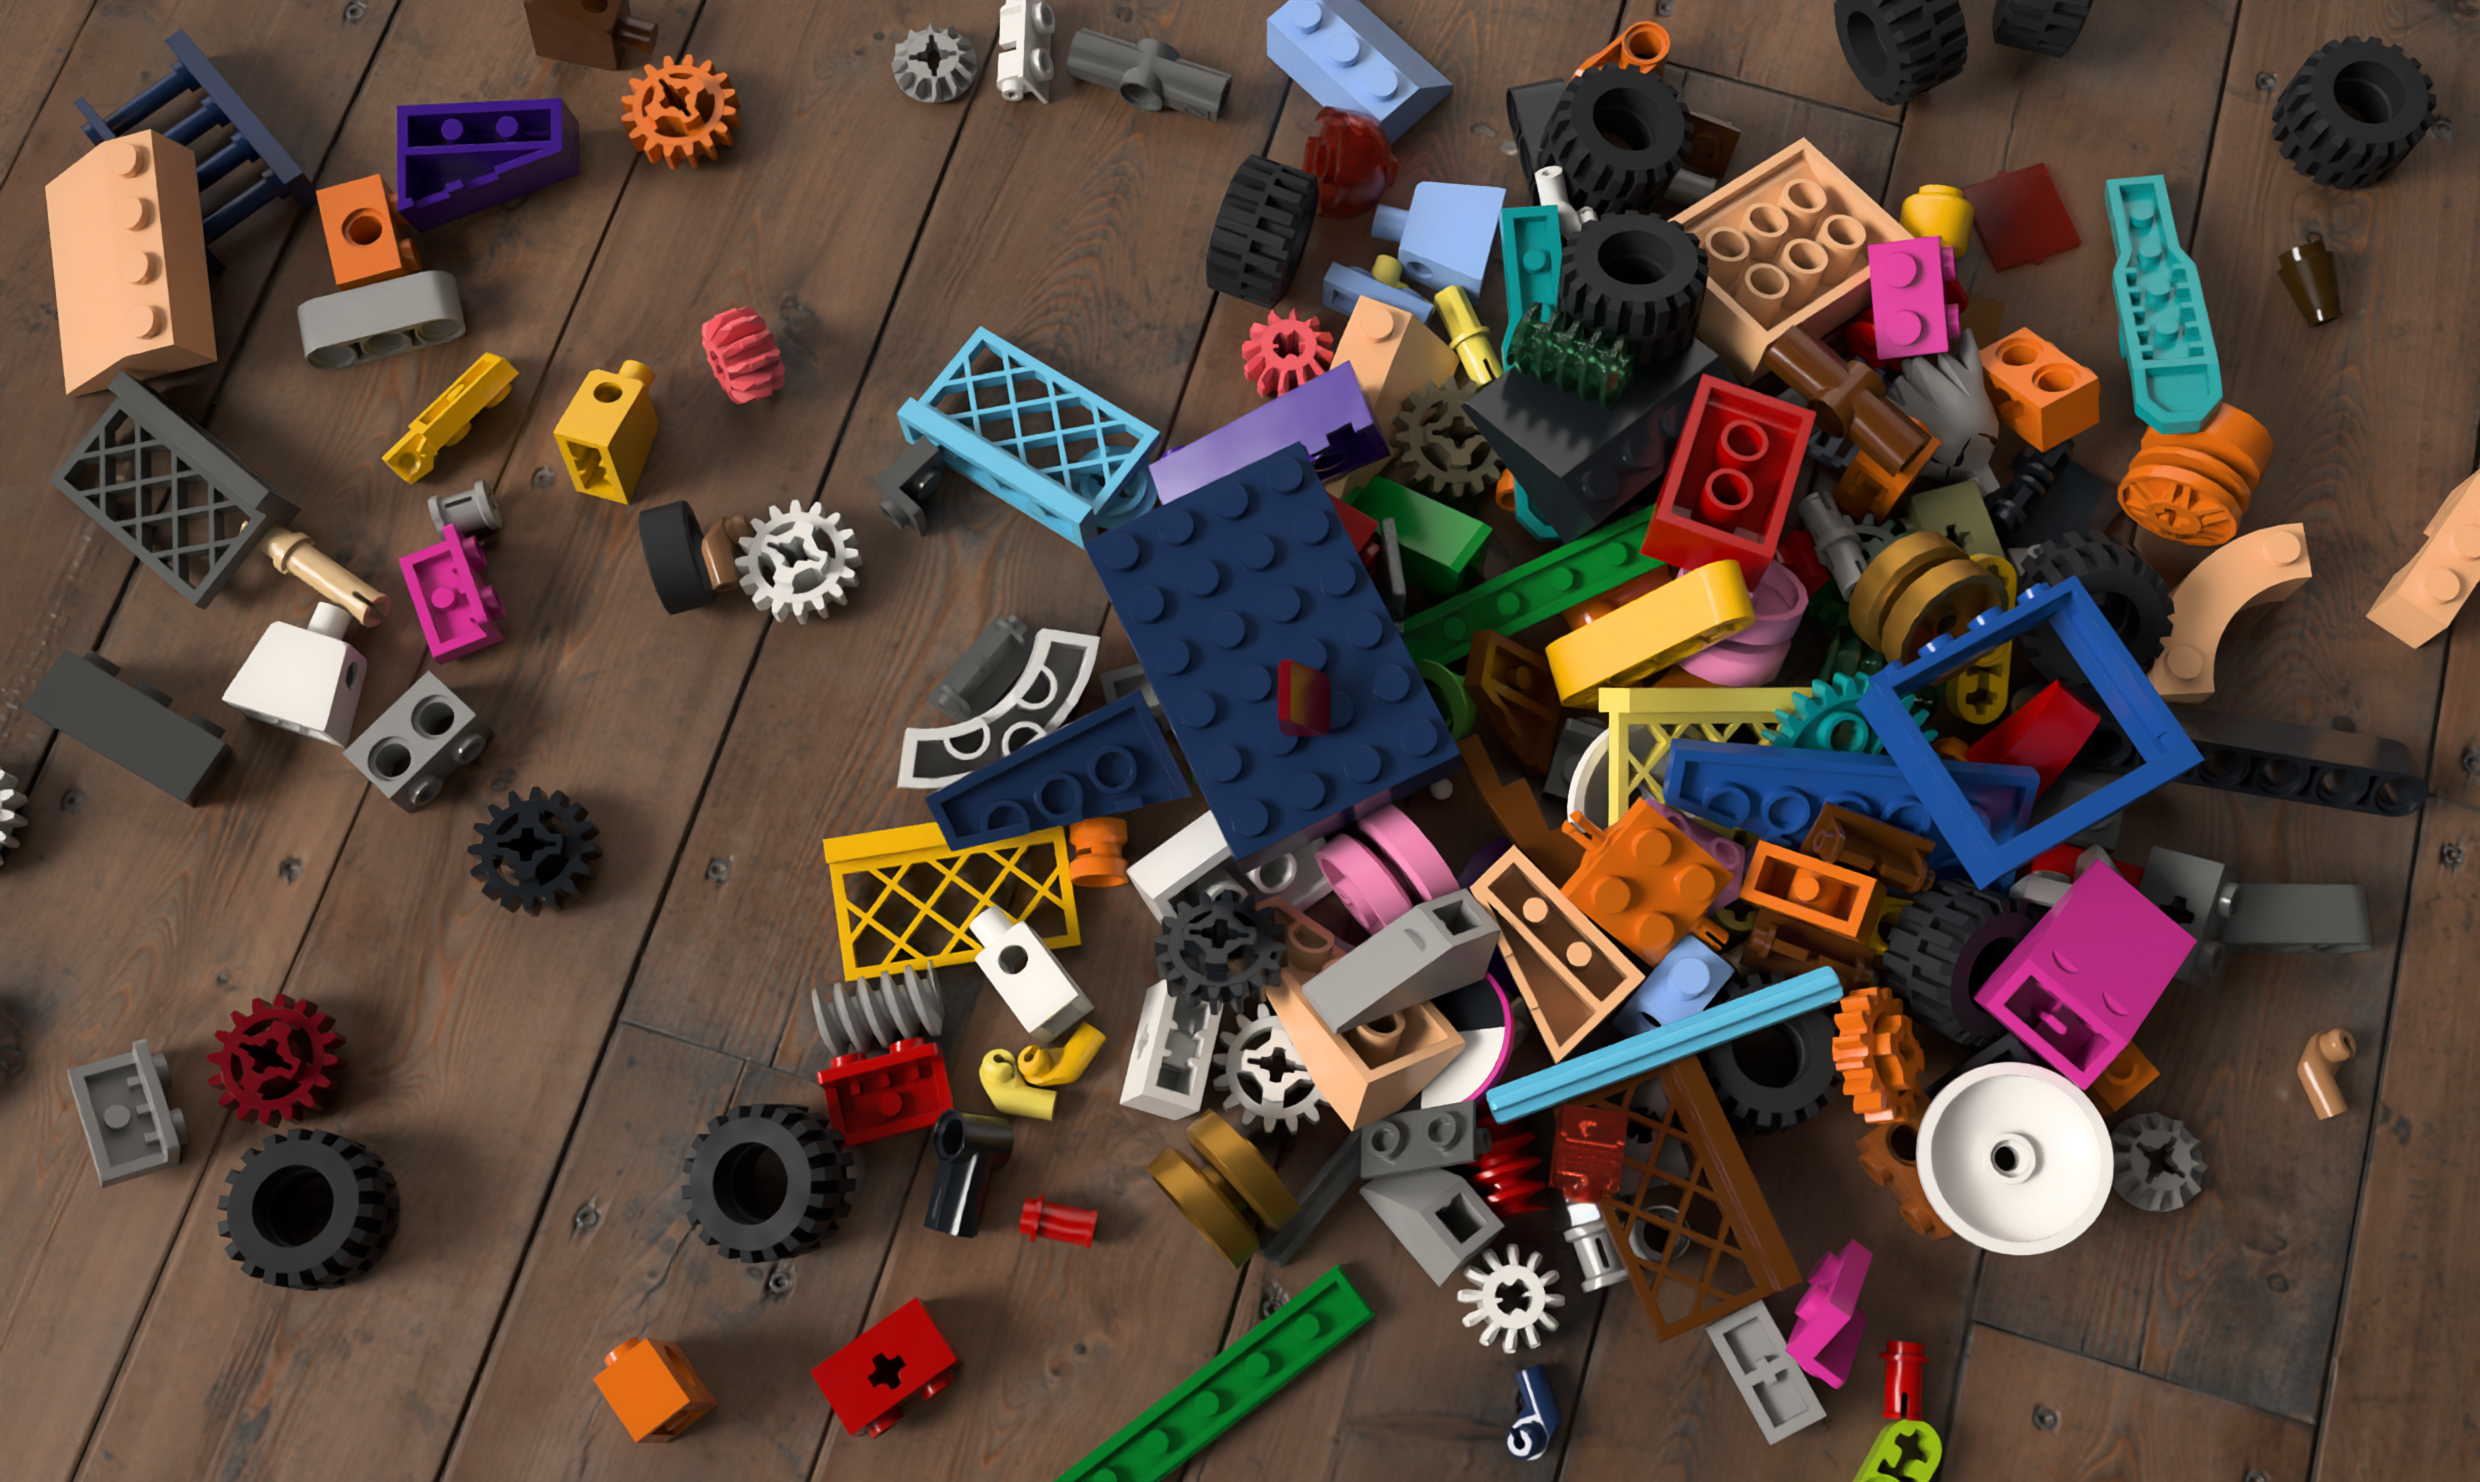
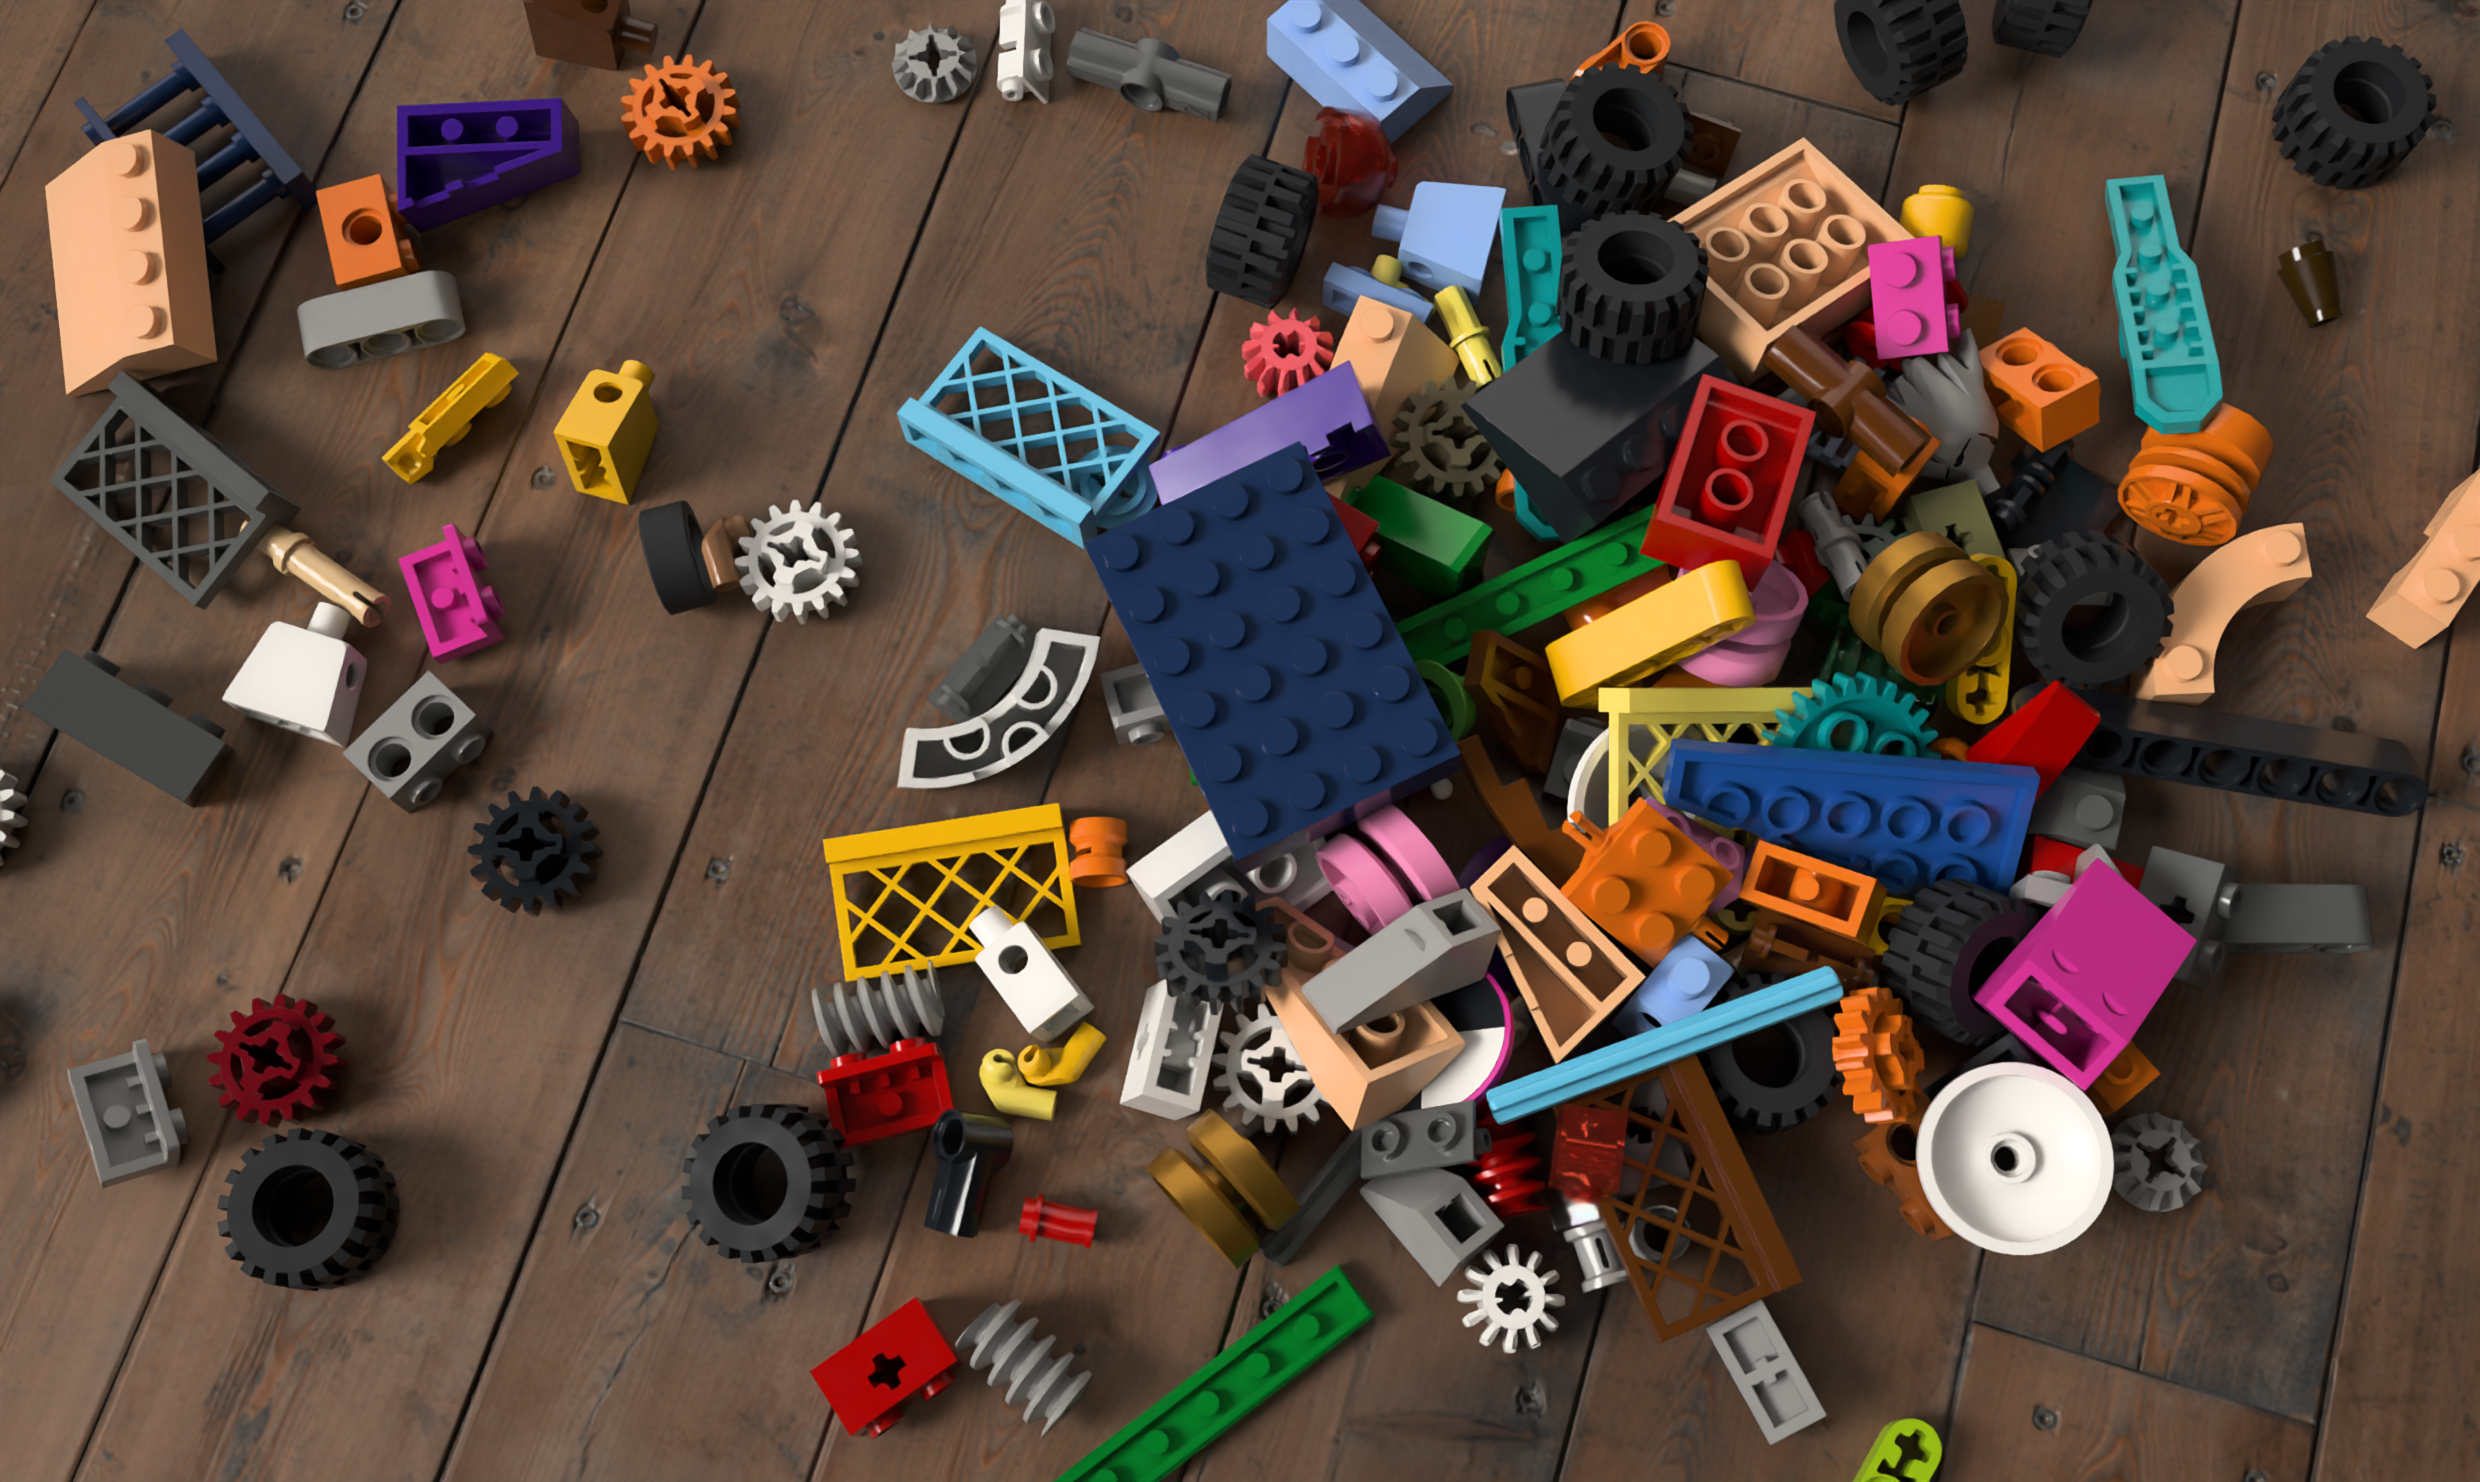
light grey bush [428,480,503,541] -> none
orange brick [593,1337,718,1443] -> none
coral gear [702,306,785,405] -> none
dark grey bracket [875,435,945,536] -> none
dark blue wing [924,689,1193,852] -> none
dark red slope [1278,659,1330,736] -> none
clear light blue piece [1379,518,1406,640] -> none
clear green piece [1506,300,1640,411] -> none
dark blue arm [1506,1363,1562,1460] -> none
white arm [1535,166,1599,240] -> none
dark pink bracket [1785,1239,1873,1389] -> none
reddish brown hinge [1798,801,1937,894] -> none
blue window [1856,575,2205,891] -> none
red pin [1879,1340,1931,1422] -> none
clear red piece [1961,163,2082,273] -> none
medium nougat arm [2297,1028,2356,1120] -> none
none -> light grey piece [953,1299,1093,1438]

